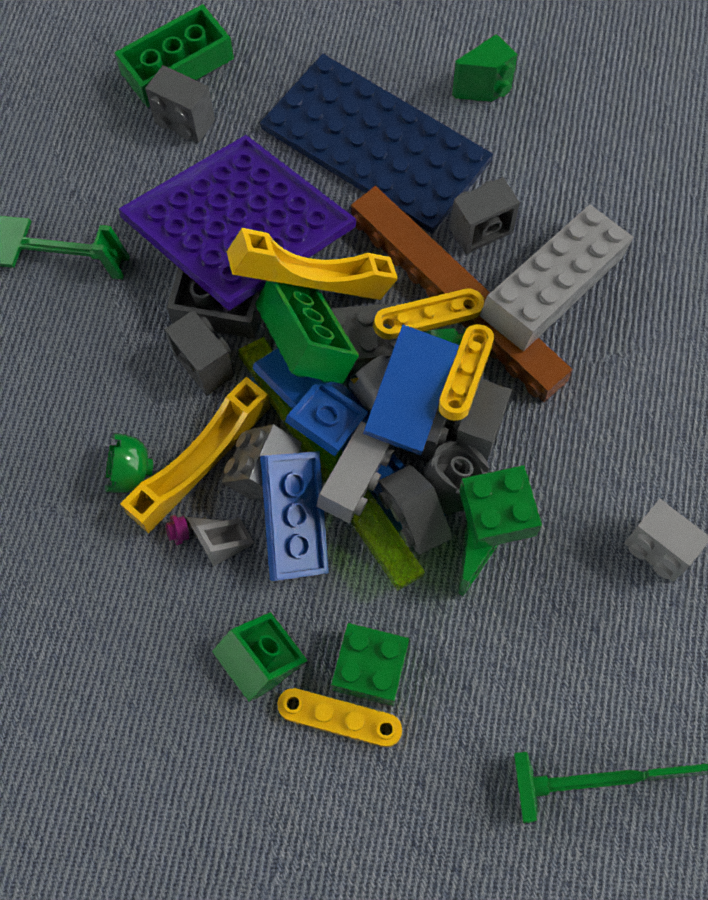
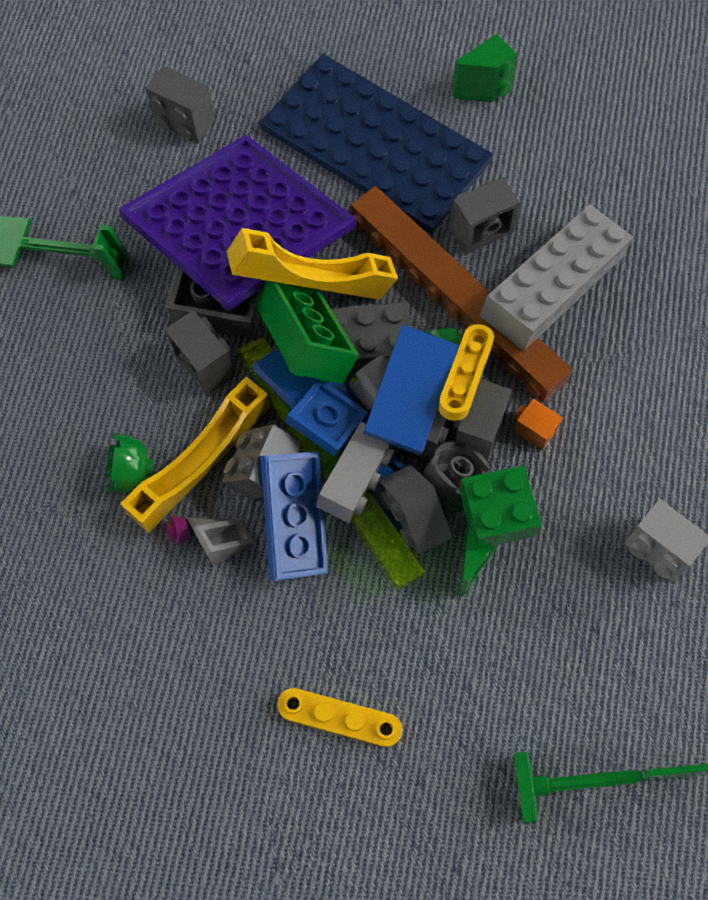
green brick [114,4,234,107] -> none
green slope [212,612,308,702] -> none
green brick [331,623,410,707] -> none
yellow plate [373,288,484,340] -> none
none -> orange brick [513,398,563,450]

